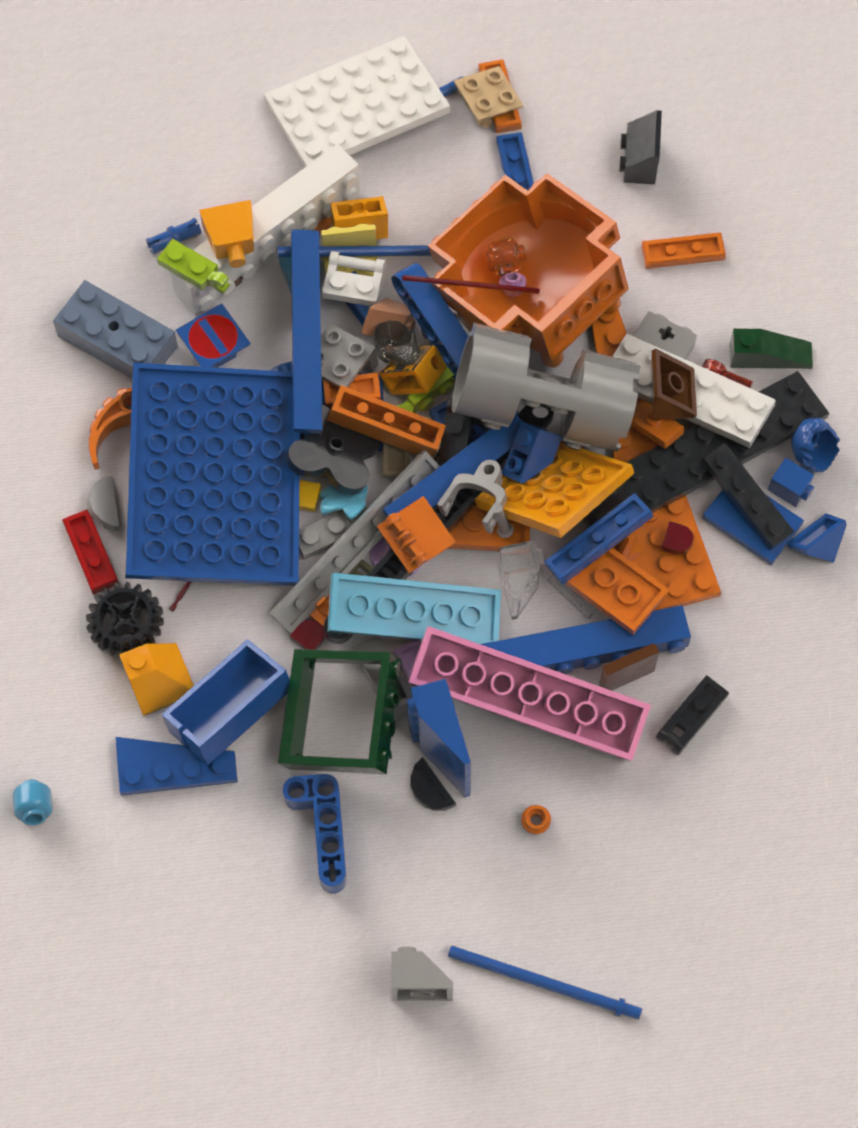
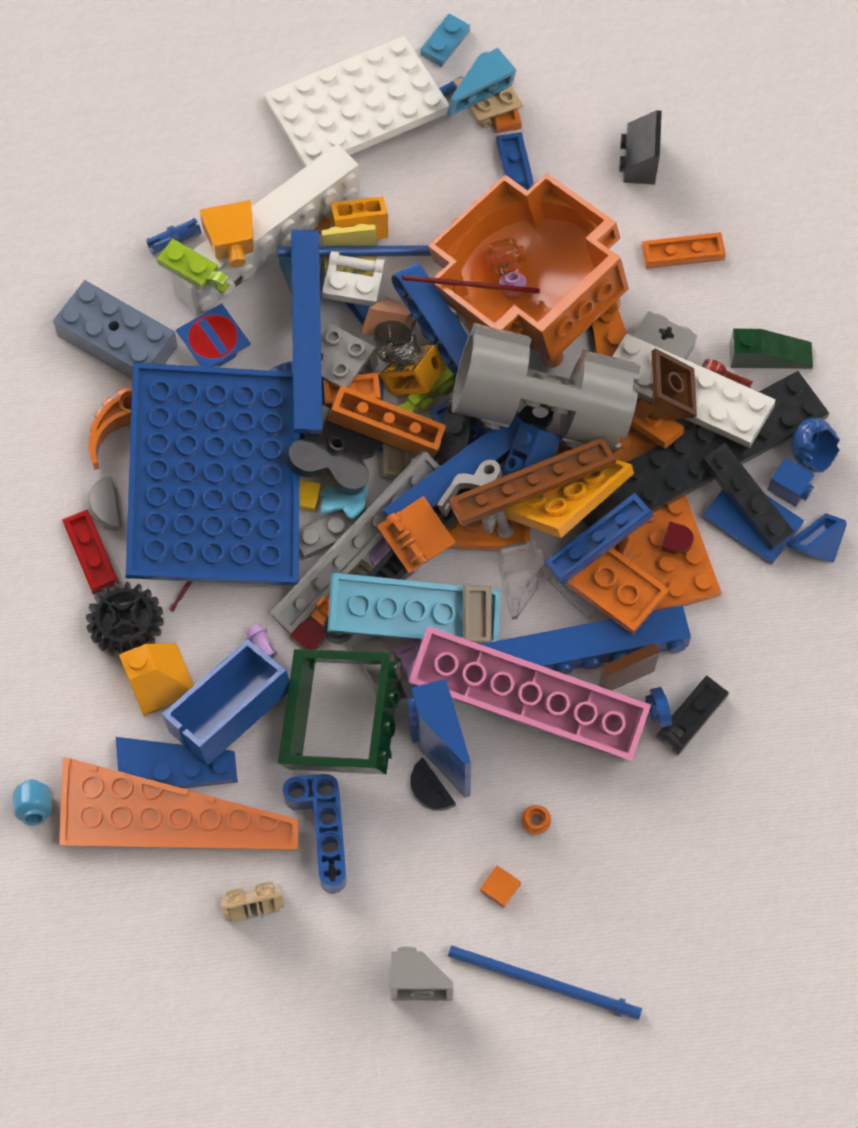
none -> orange wing [59,758,299,850]
none -> tan hinge [221,882,284,922]
none -> lavender pin [246,624,278,659]
none -> dark azure plate [420,13,470,67]
none -> dark azure slope [447,48,516,117]
none -> dark orange plate [449,437,616,527]
none -> dark tan tile [463,585,491,643]
none -> orange tile [480,865,521,908]
none -> blue plate [645,687,672,728]

